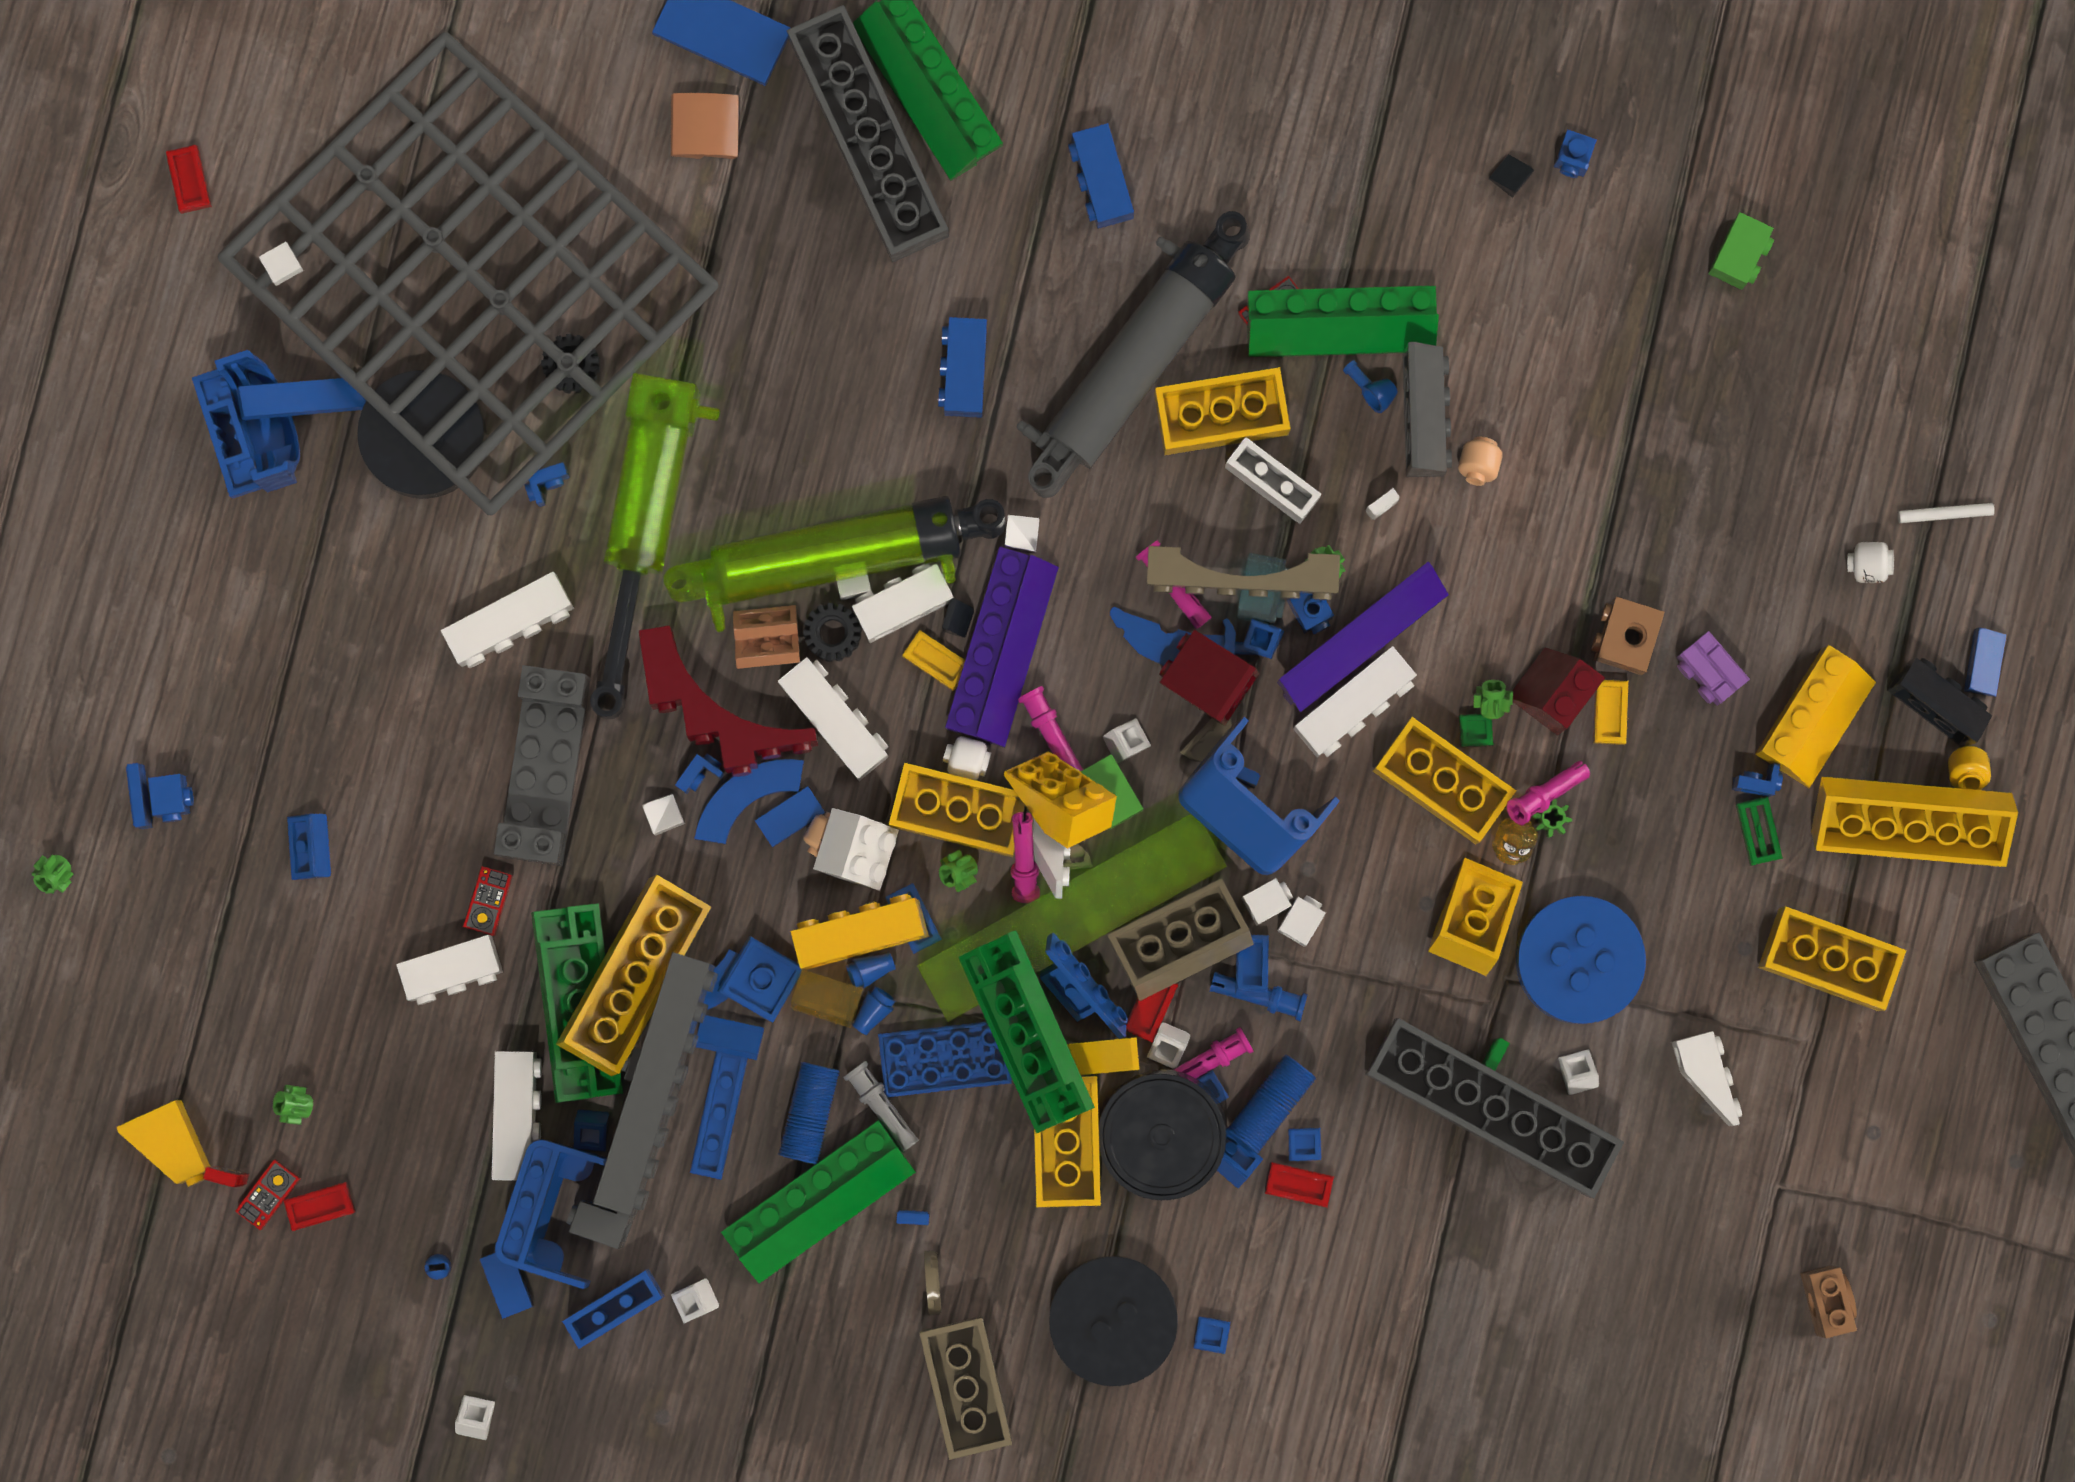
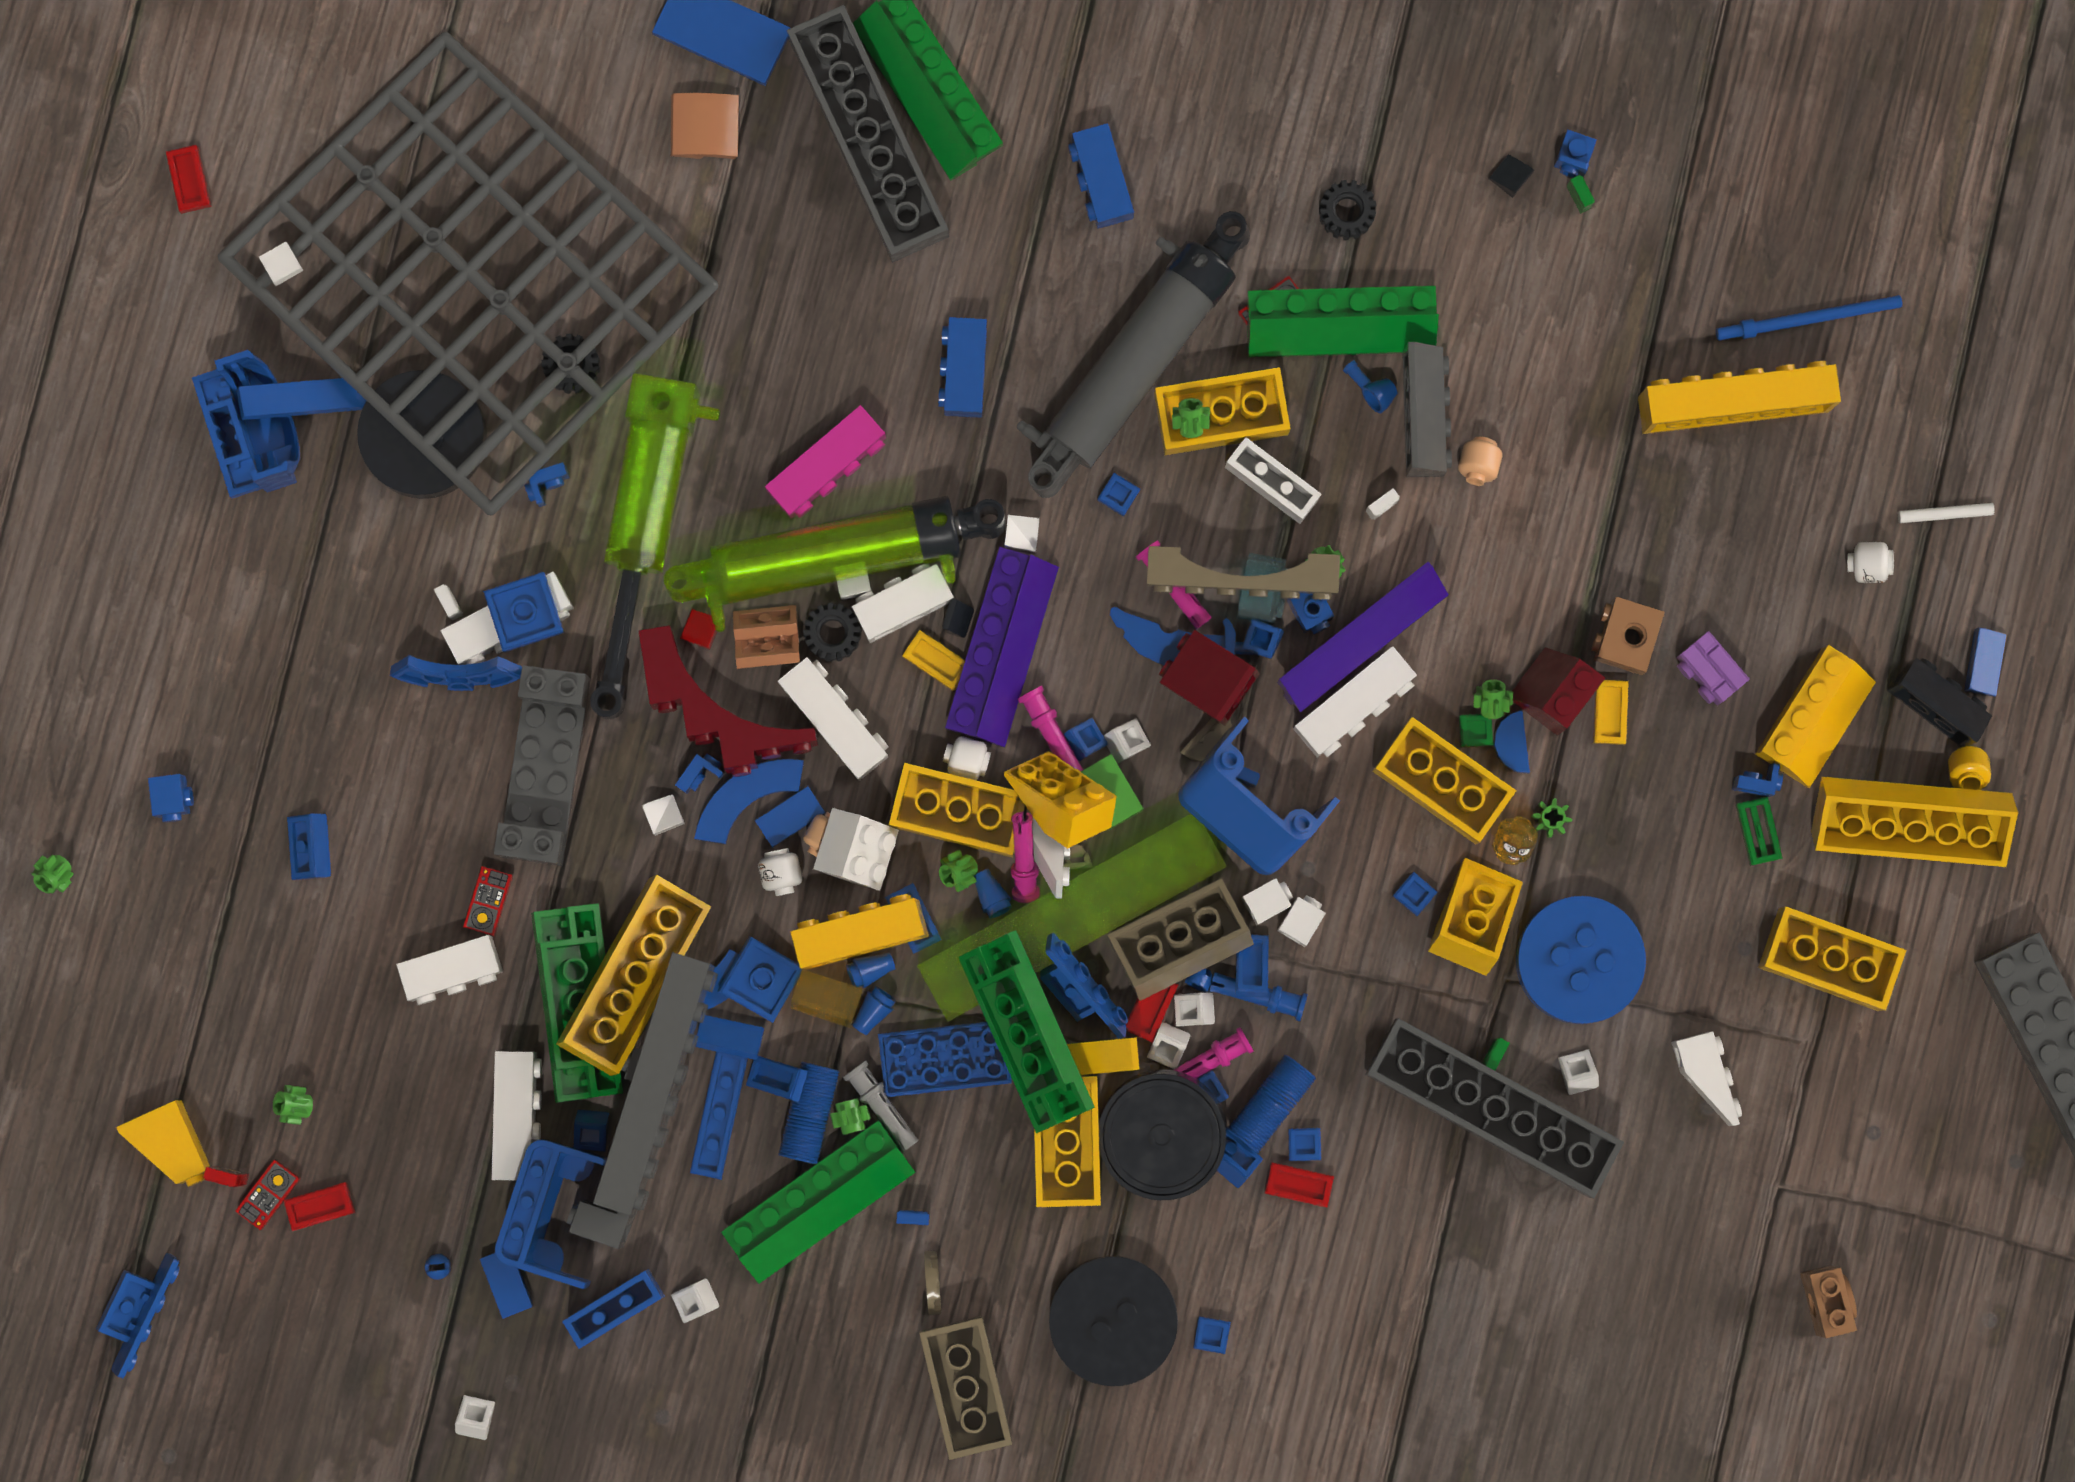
blue tile [126,763,153,829] -> none
dark pink pin [1507,761,1590,825] -> none
bright green brick [1708,212,1774,290] -> none
none -> blue bracket [96,1253,179,1379]
none -> blue tile [390,655,522,691]
none -> white tile [434,584,463,620]
none -> blue tile [483,572,565,653]
none -> red slope [680,609,721,650]
none -> blue tile [746,1056,808,1102]
none -> white head [758,848,803,896]
none -> dark pink brick [765,405,886,519]
none -> bright green gear [830,1098,870,1135]
none -> blue cone [974,869,1012,919]
none -> blue slope [1064,718,1108,762]
none -> blue tile [1097,473,1141,517]
none -> bright green gear [1172,398,1210,438]
none -> white slope [1174,993,1215,1026]
none -> blue hinge [1185,968,1213,993]
none -> black tyre [1319,180,1377,240]
none -> blue tile [1393,872,1438,917]
none -> blue tile [1494,711,1530,774]
none -> green tile [1566,175,1595,214]
none -> yellow brick [1638,361,1841,434]
none -> blue bar [1716,295,1902,341]

